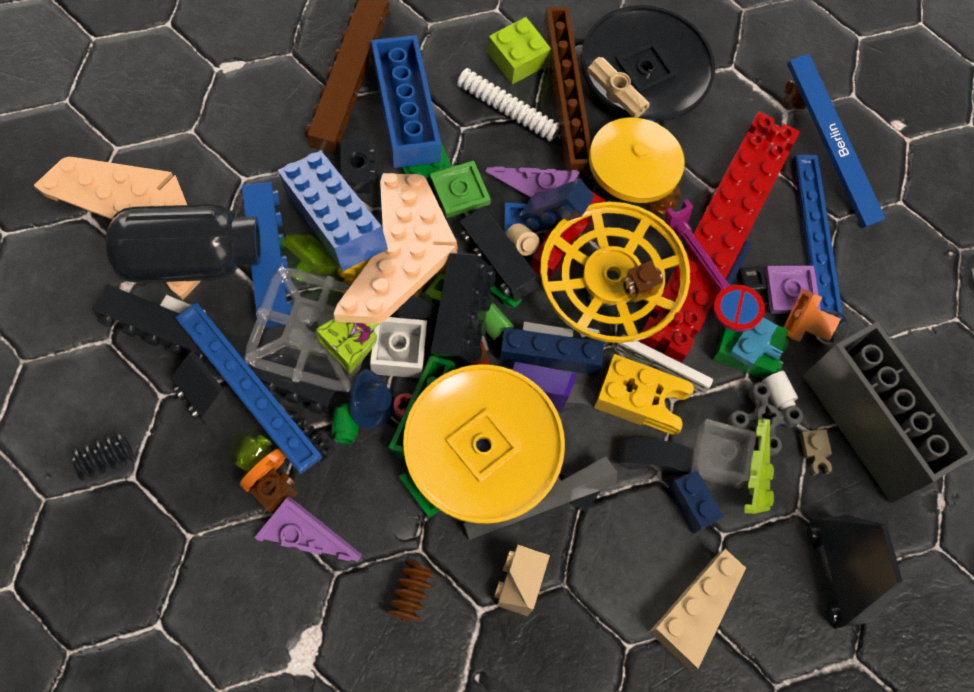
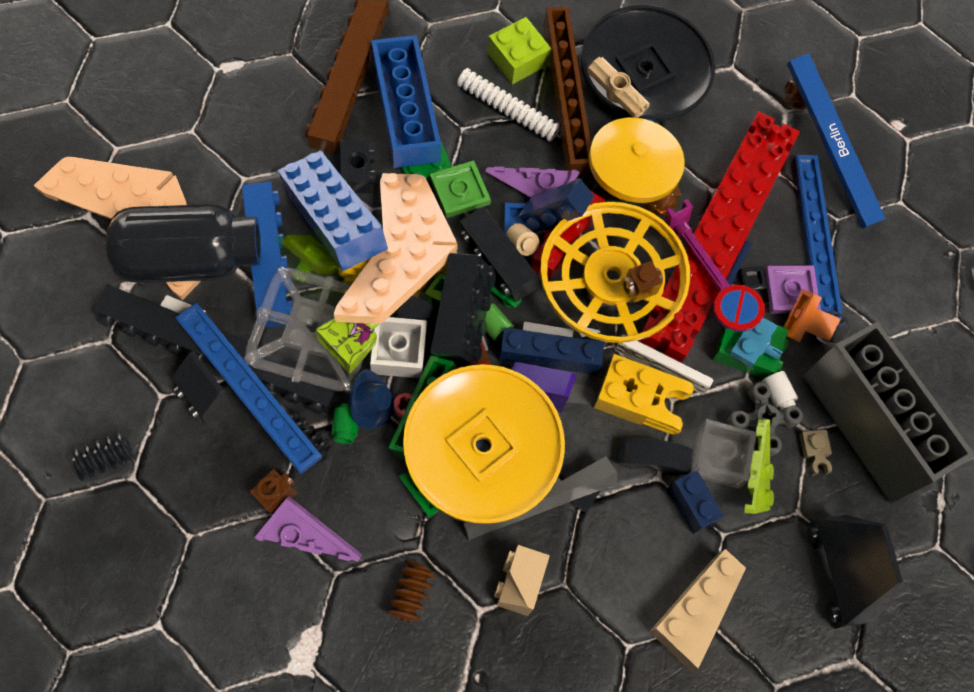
clear neon green head [234,434,273,472] -> none
orange tile [240,449,286,492] -> none

